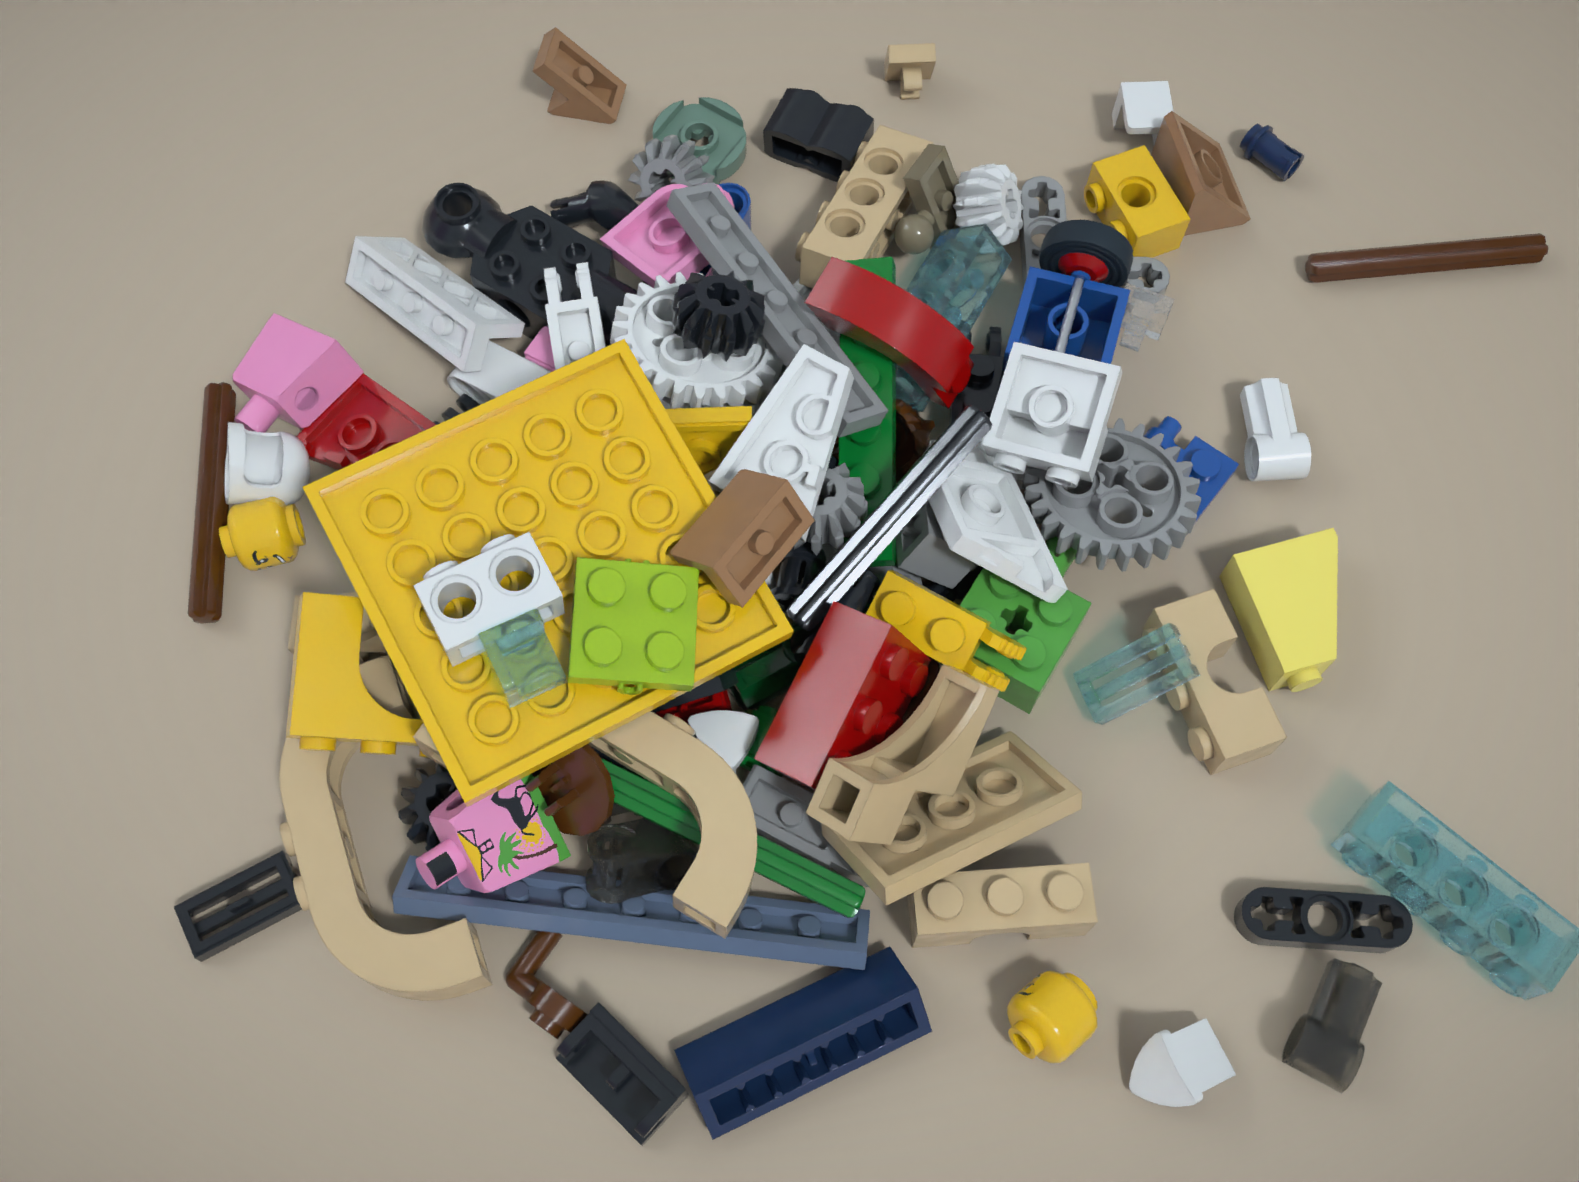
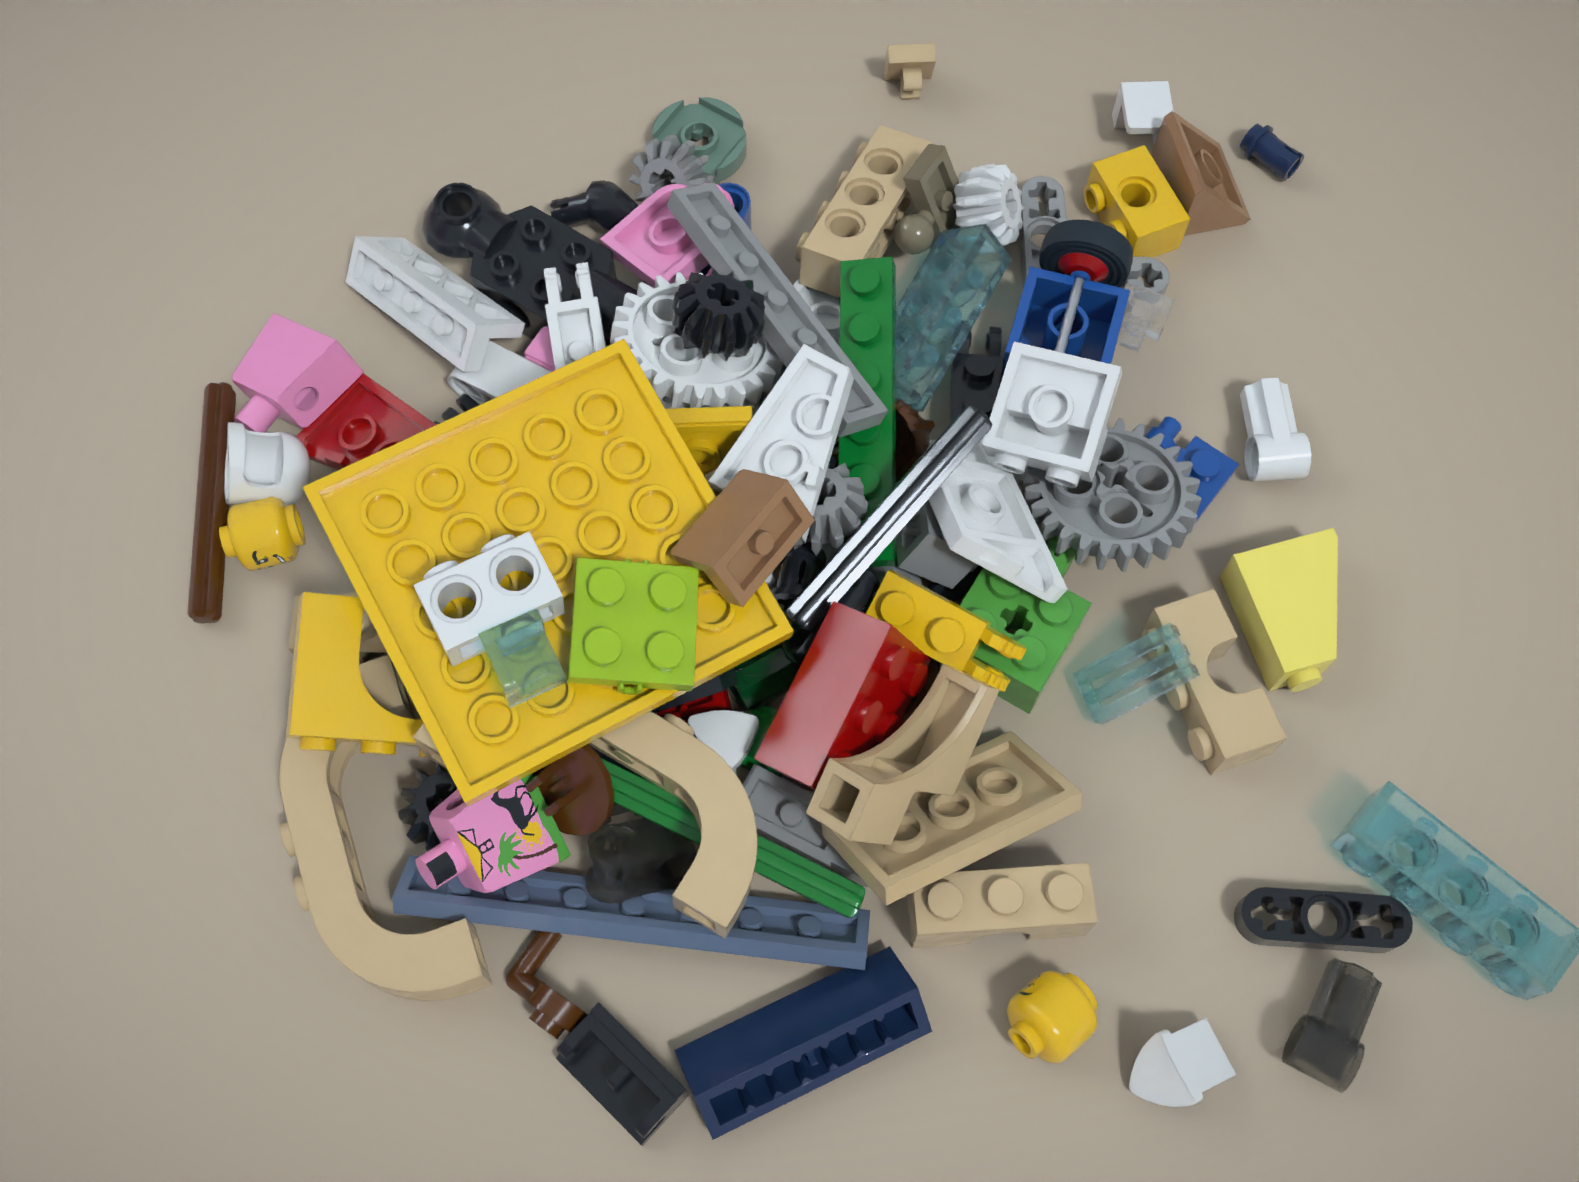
black tile [174,851,302,962] -> none
medium nougat slope [532,27,627,124] -> none
black brick [763,88,874,182] -> none
red arch [804,257,975,408] -> none
reddish brown axle [1305,233,1548,283] -> none

